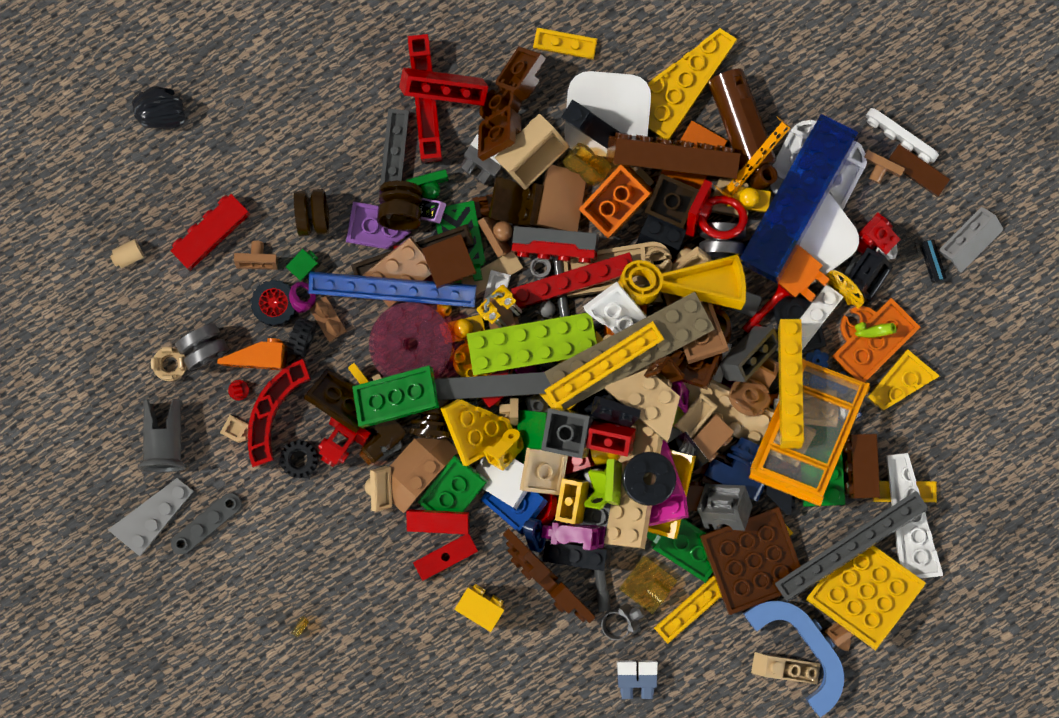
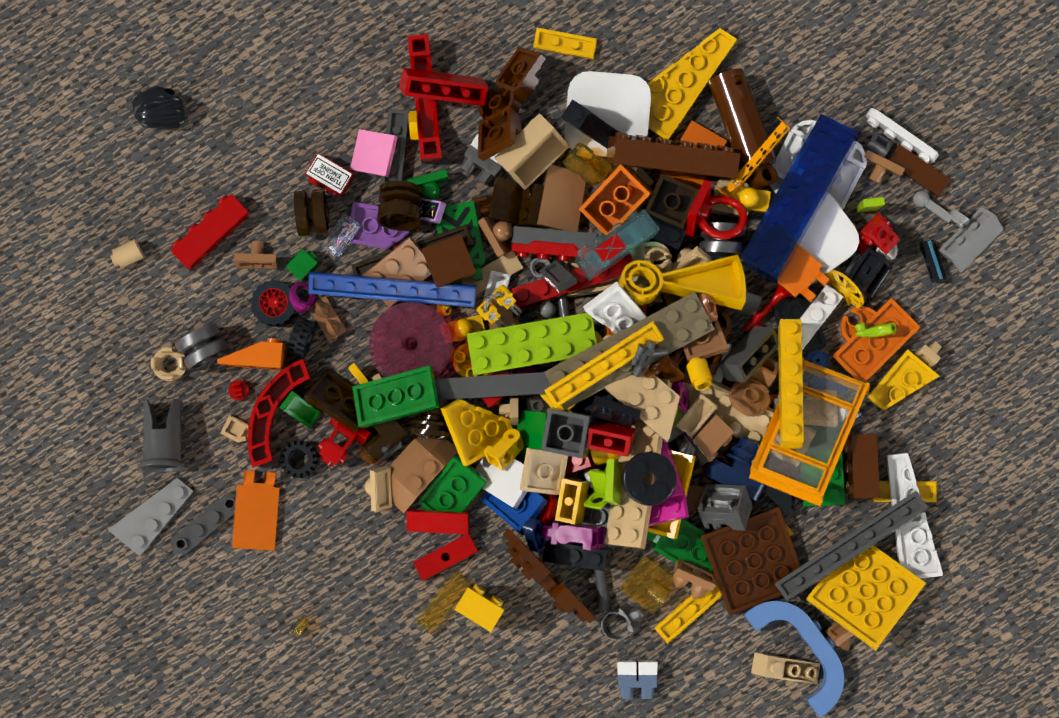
none -> orange tile [232,470,280,551]
none -> green tile [279,391,322,429]
none -> brick [305,153,355,198]
none -> clear tile [321,213,362,259]
none -> bright pink tile [350,129,398,177]
none -> yellow tile [408,111,419,140]
none -> clear yellow tile [416,571,470,634]
none -> dark grey tile [539,260,577,293]
none -> clear light blue brick [575,209,659,281]
none -> dark grey piece [631,340,668,377]
none -> medium nougat tile [673,558,716,599]
none -> yellow brick [686,357,712,391]
none -> nougat tile [698,293,718,322]
none -> lime tile [857,197,885,213]
none -> dark grey plate [866,132,893,158]
none -> light grey piece [913,191,970,228]
none -> tan tile [914,341,942,368]

